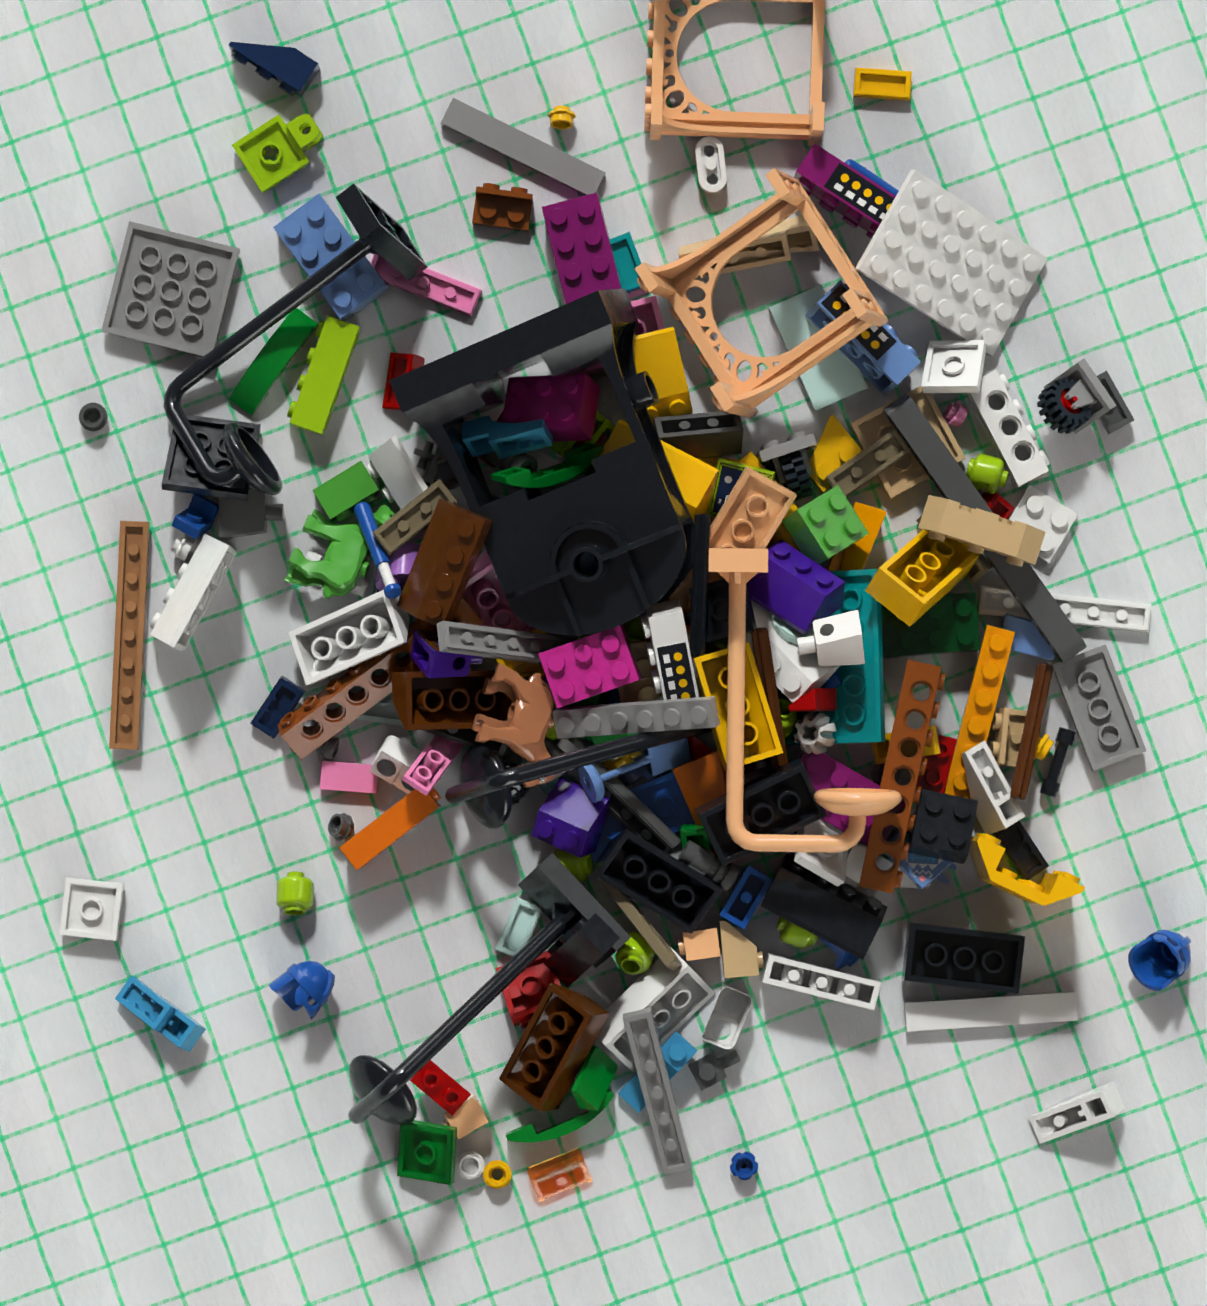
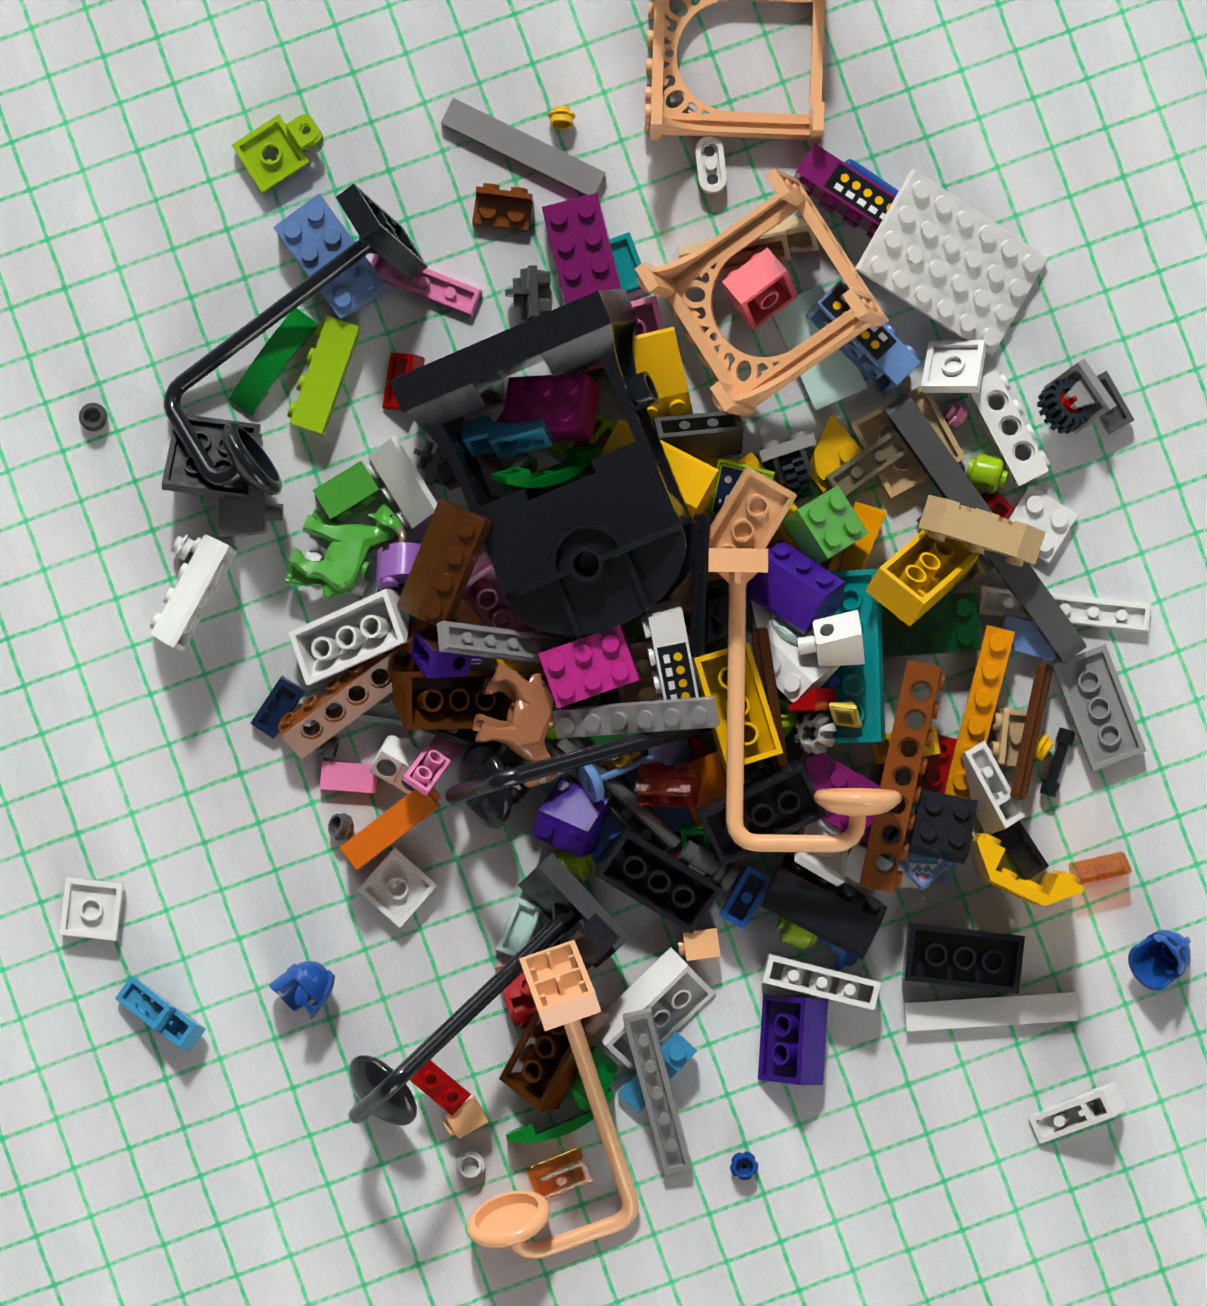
light grey plate [101,221,240,357] -> none
medium nougat plate [109,521,150,750] -> none
blue bracket [172,494,219,539] -> none
dark blue slope [228,42,320,97] -> none
lime head [276,871,314,915] -> none
blue piece [354,502,402,599] -> none
dark tan tile [372,479,458,556] -> none
green tile [397,1120,457,1185] -> none
yellow plate [483,1160,512,1189] -> none
dark tan tile [599,879,682,971] -> none
lime head [615,932,655,975] -> none
dark grey plate [688,1049,740,1091] -> none
white piece [702,986,752,1049] -> none
tan slope [719,920,764,978] -> none
yellow tile [853,67,912,101] -> none
none -> white plate [357,847,438,928]
none -> light nougat piece [467,940,639,1259]
none -> dark grey hips [505,265,552,320]
none -> clear red brick [634,761,701,808]
none -> coral brick [722,248,798,331]
none -> dark purple slope [758,994,828,1085]
none -> light yellow slope [829,701,862,728]
none -> clear orange slope [1068,852,1132,885]

